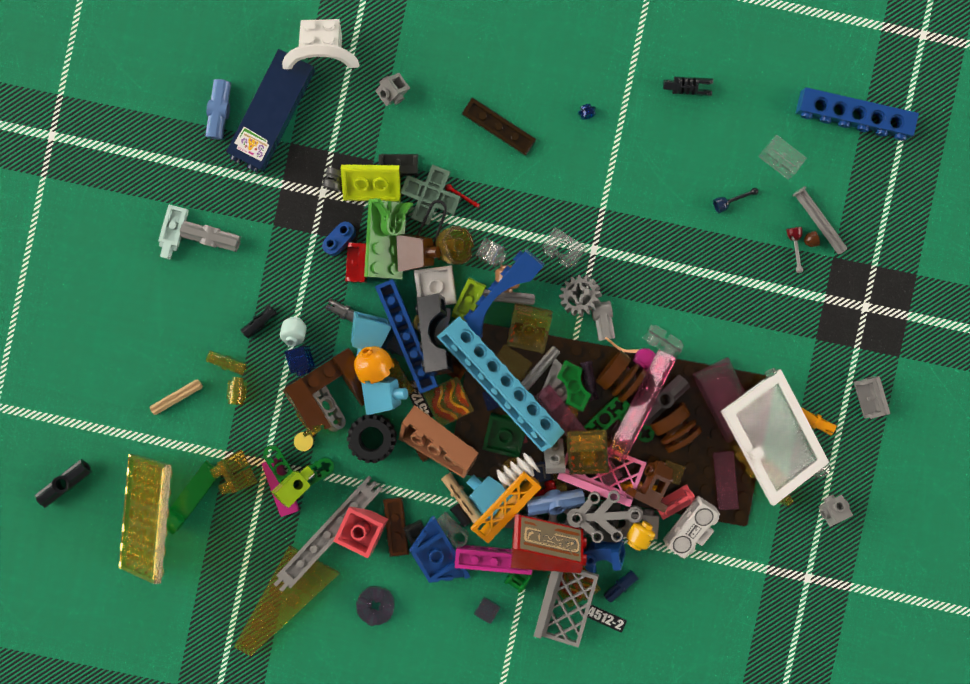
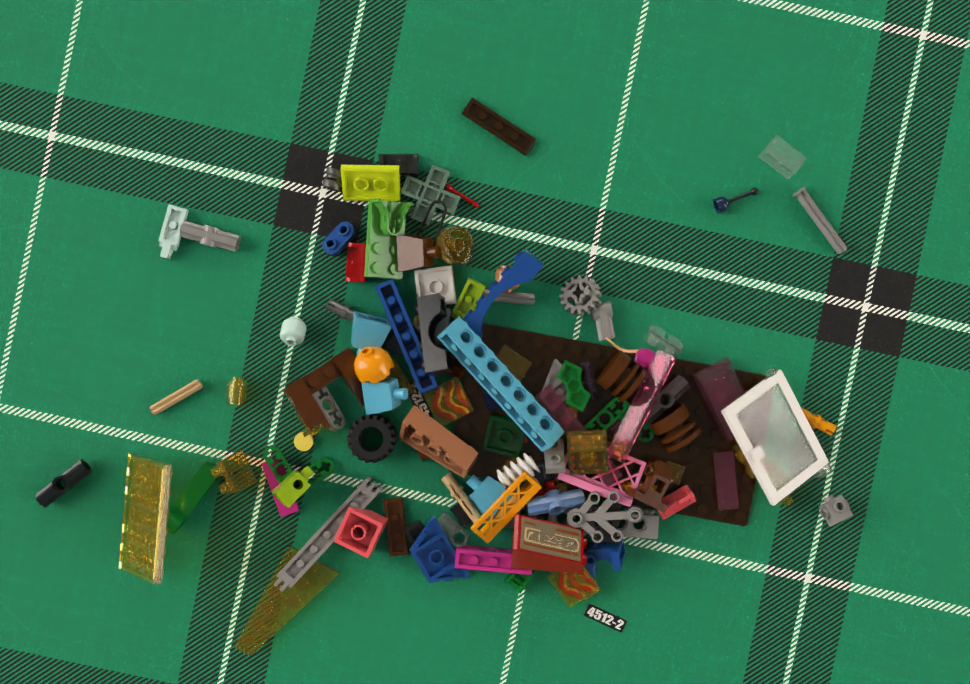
medium blue piece [205,79,231,140] -> none
clear yellow pin [206,350,247,376] -> none
dark blue brick [226,49,316,172] -> none
black pin [241,305,278,339] -> none
white piece [282,19,360,69] -> none
clear blue brick [284,346,315,376] -> none
plate [356,586,395,626] -> none
light grey brick [375,73,410,106] -> none
tile [474,597,500,624] -> none
clear brick [476,237,507,268] -> none
clear yellow slope [506,303,553,353] -> none
light grey axle [521,346,560,391] -> none
light grey fence [533,570,599,648] -> none
clear brick [541,227,587,268] -> none
plate [578,104,596,120] -> none
dark blue axle [604,570,639,603] -> none
yellow head [626,521,655,551] -> none
black hinge [663,76,714,96] -> none
white piece [663,496,720,559] -> none
hinge [786,227,803,273] -> none
blue brick [795,87,919,141] -> none
reddish brown hinge [804,231,820,247] -> none
light grey hinge [853,376,890,419] -> none

